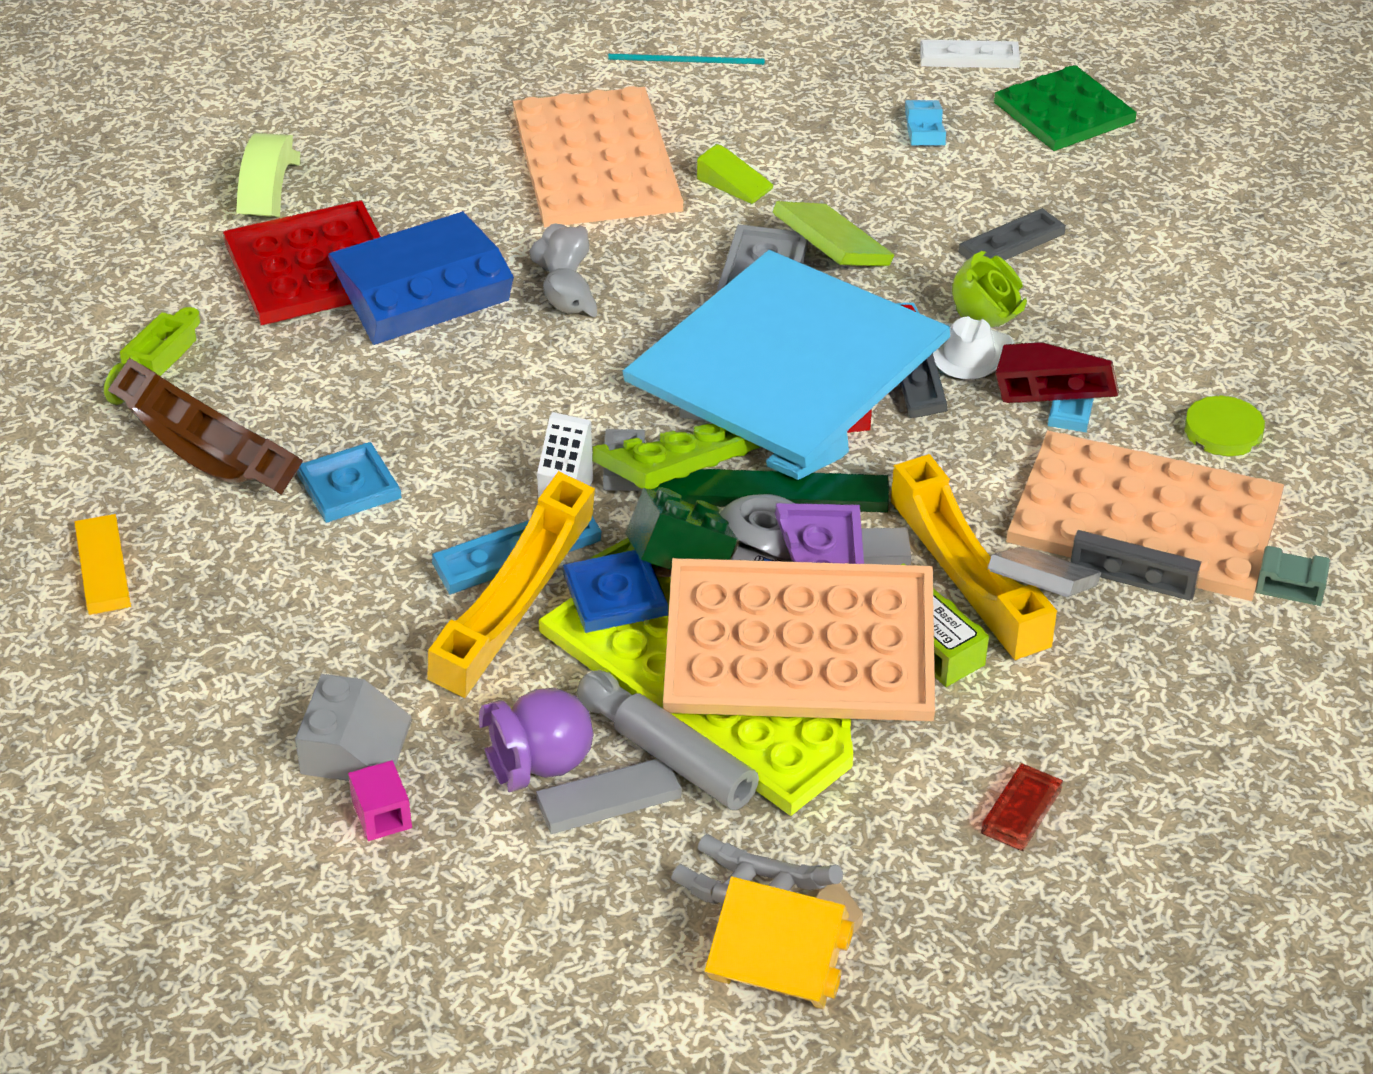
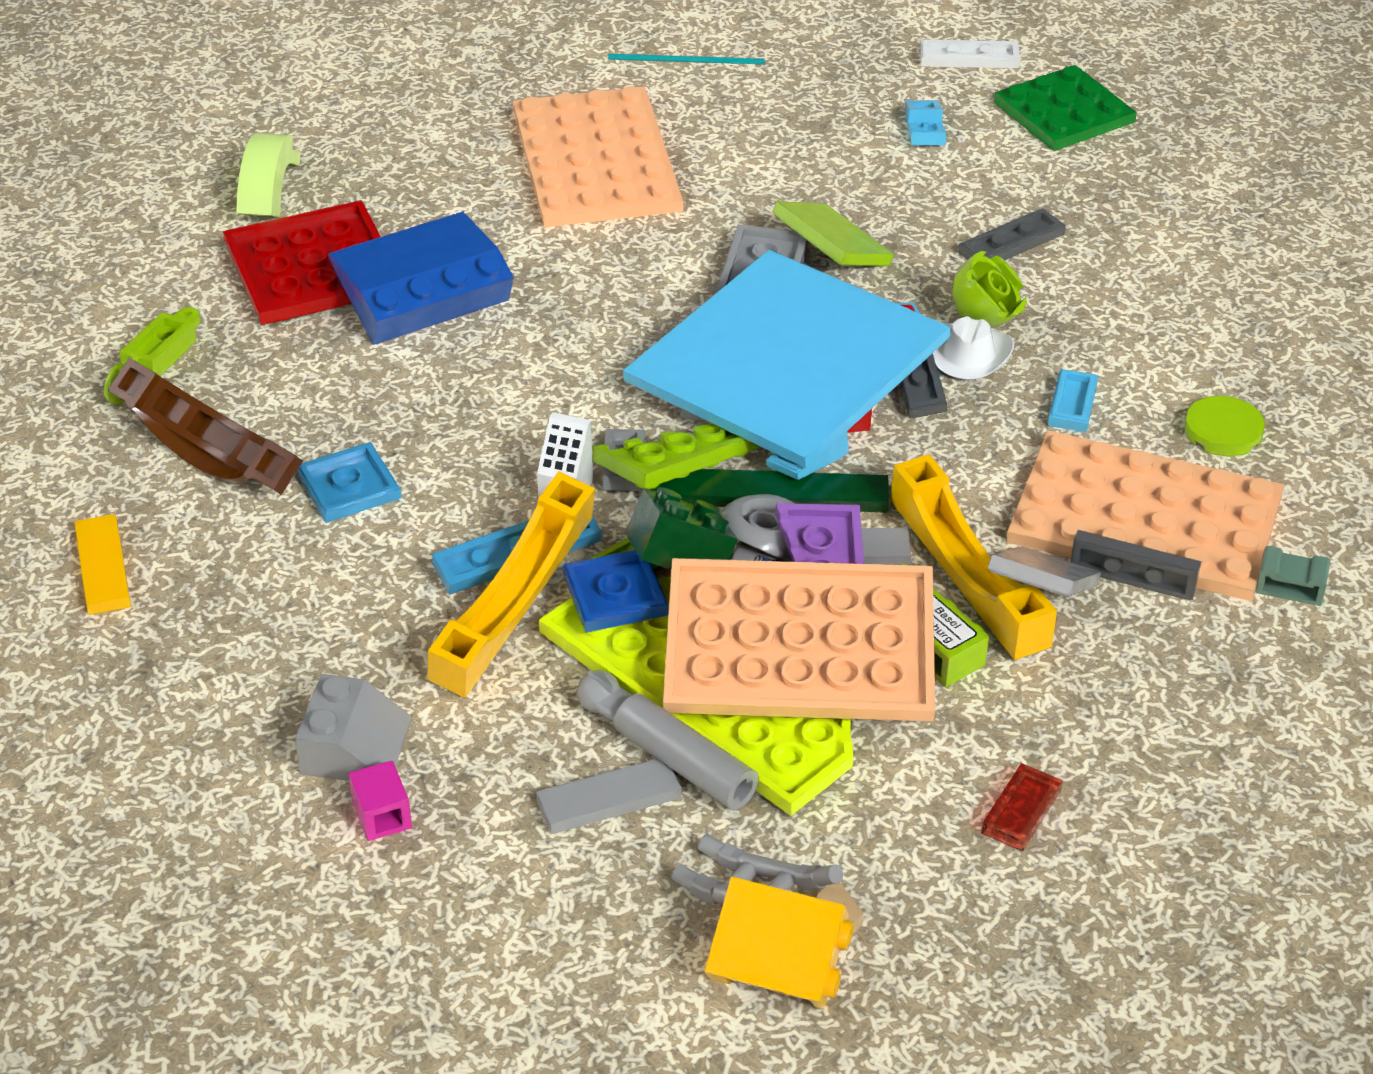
medium lavender tile [479,688,594,792] -> none
light grey animal [529,223,597,317] -> none
lime slope [697,144,773,204] -> none
dark red slope [996,342,1119,403] -> none

